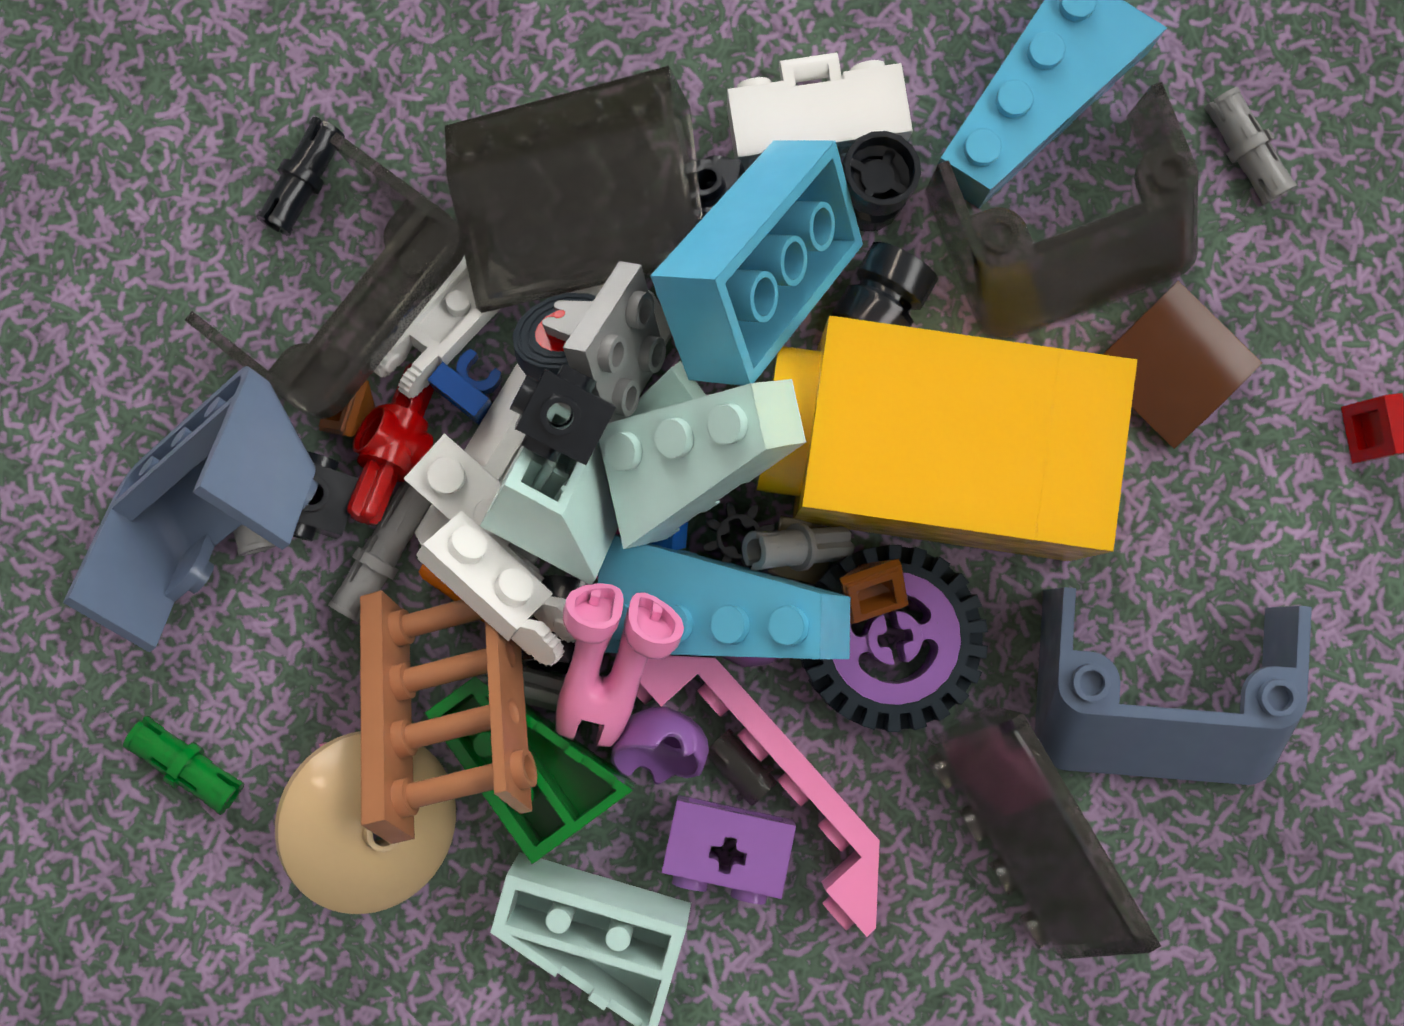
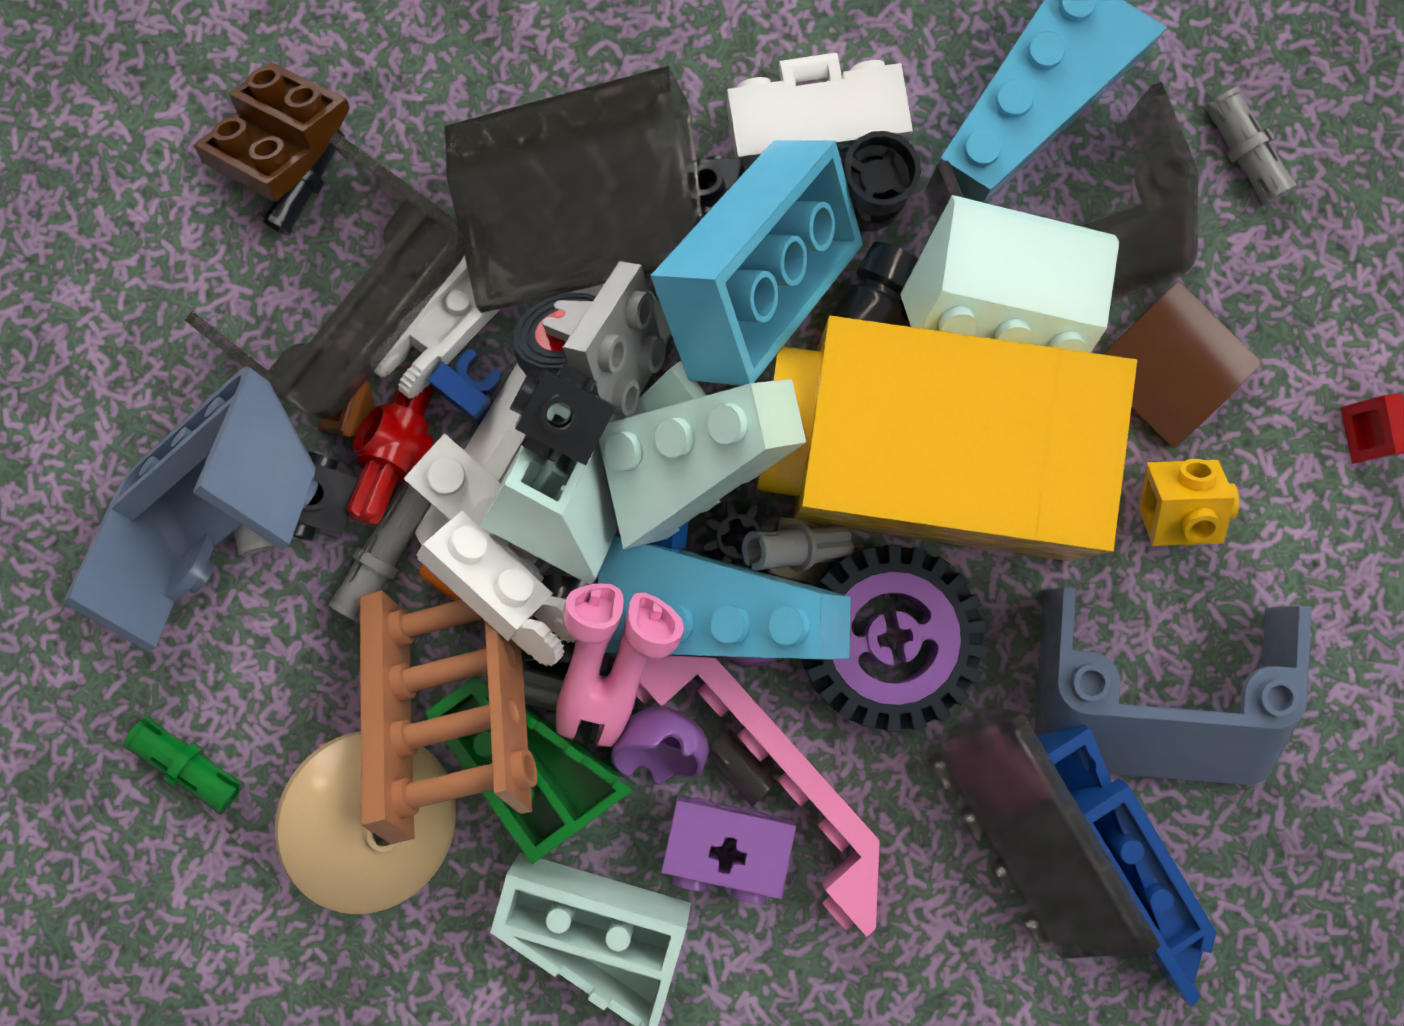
dark orange slope [840,559,908,624] -> none
none -> reddish brown slope [193,62,350,202]
none -> light aqua slope [900,195,1119,353]
none -> blue wedge [1016,724,1217,1007]
none -> yellow brick [1139,459,1239,546]

